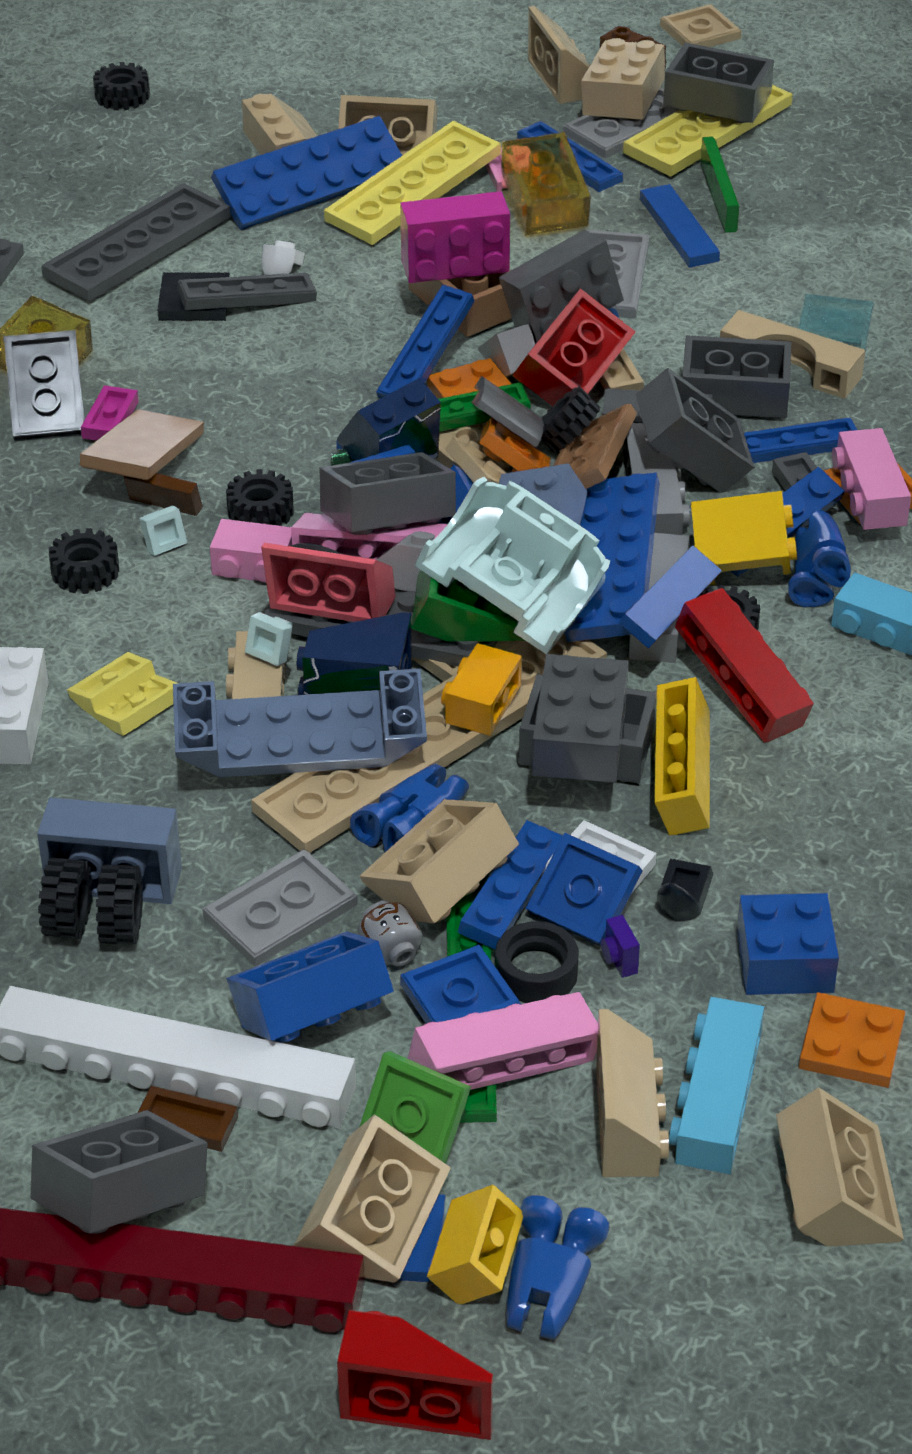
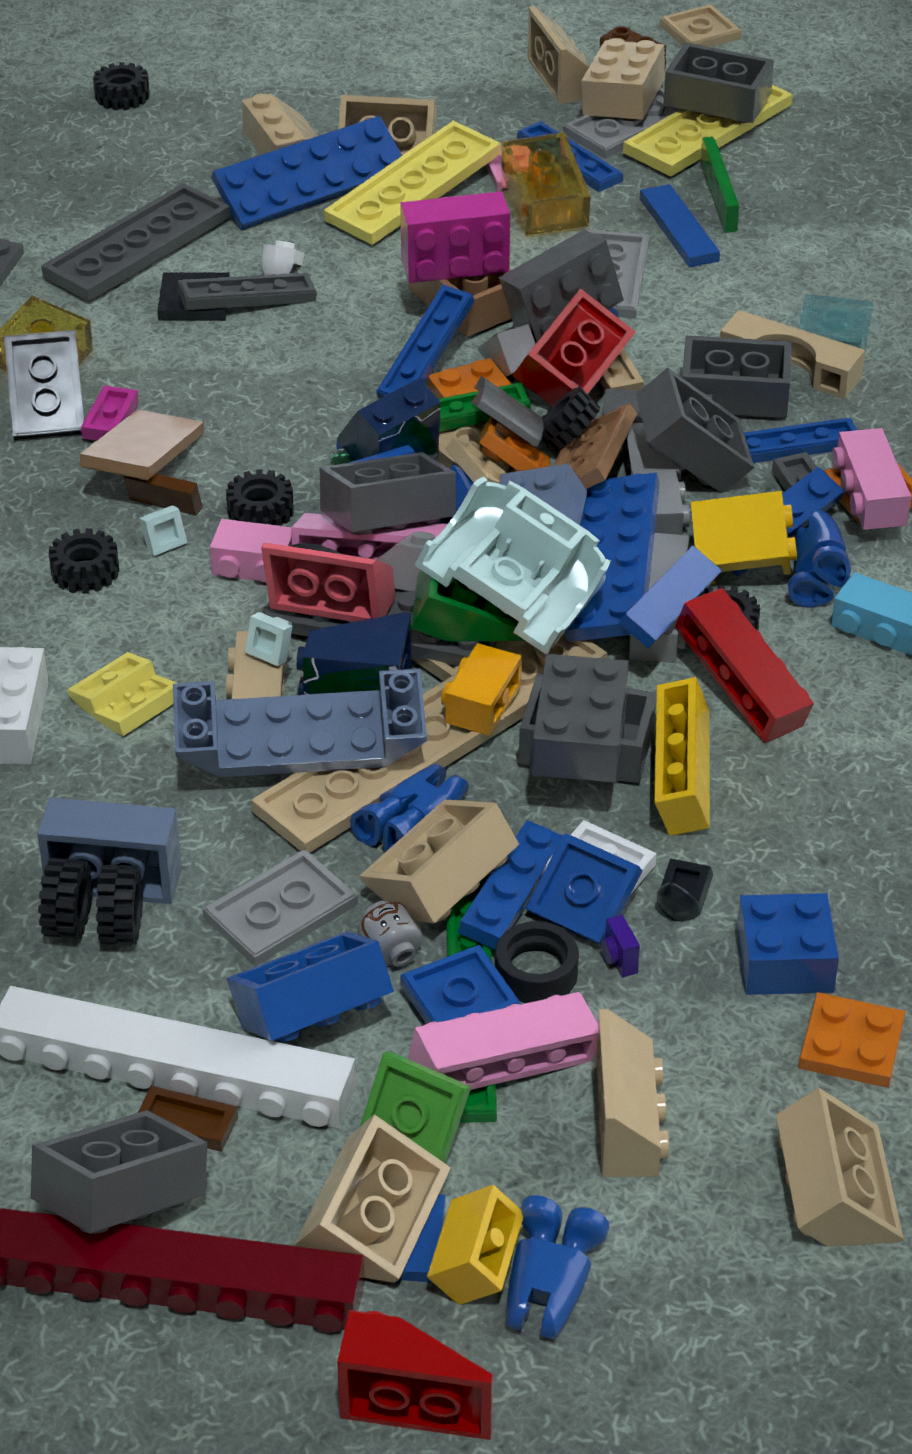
medium azure brick [669,997,764,1174] -> none

